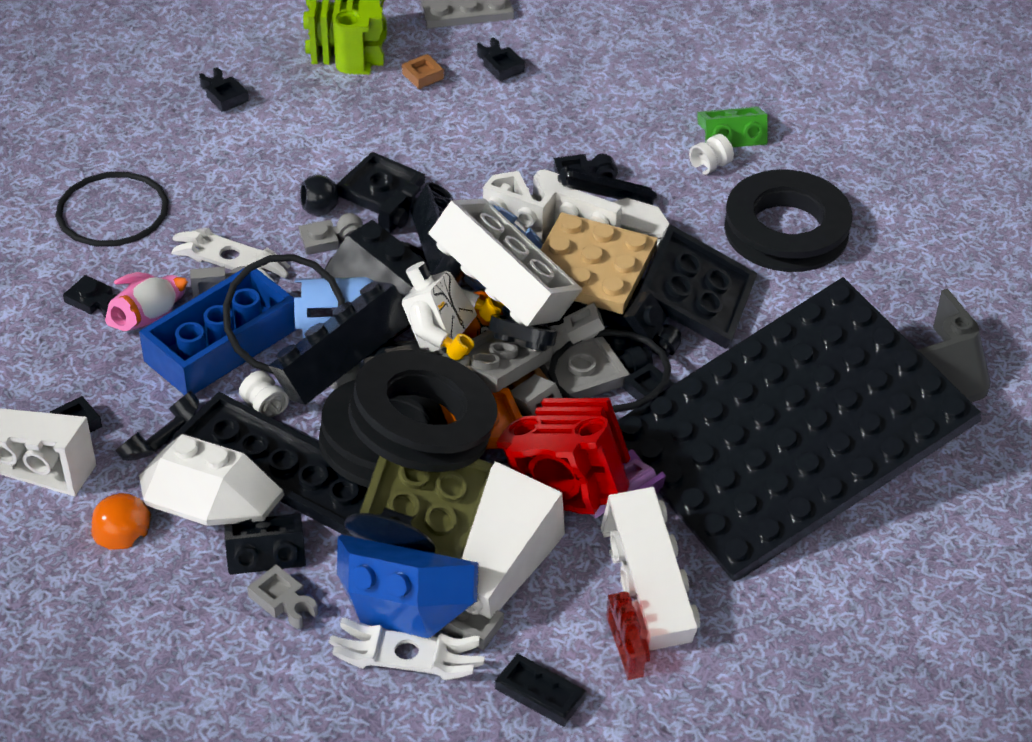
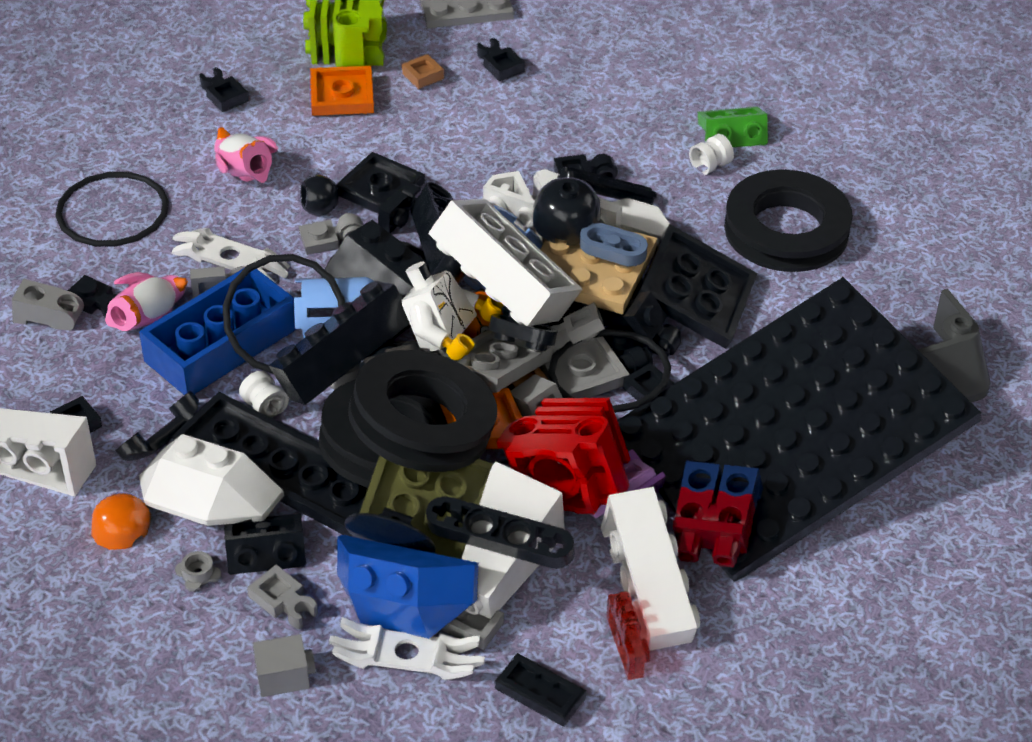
none -> light grey leg [12,279,84,331]
none -> light grey plate [175,551,221,592]
none -> bright pink animal [215,127,278,183]
none -> light grey brick [253,634,316,697]
none -> orange plate [310,66,374,116]
none -> black beam [426,496,575,569]
none -> black cylinder [533,177,601,245]
none -> sand blue plate [580,223,648,267]
none -> dark red hips [672,461,763,567]

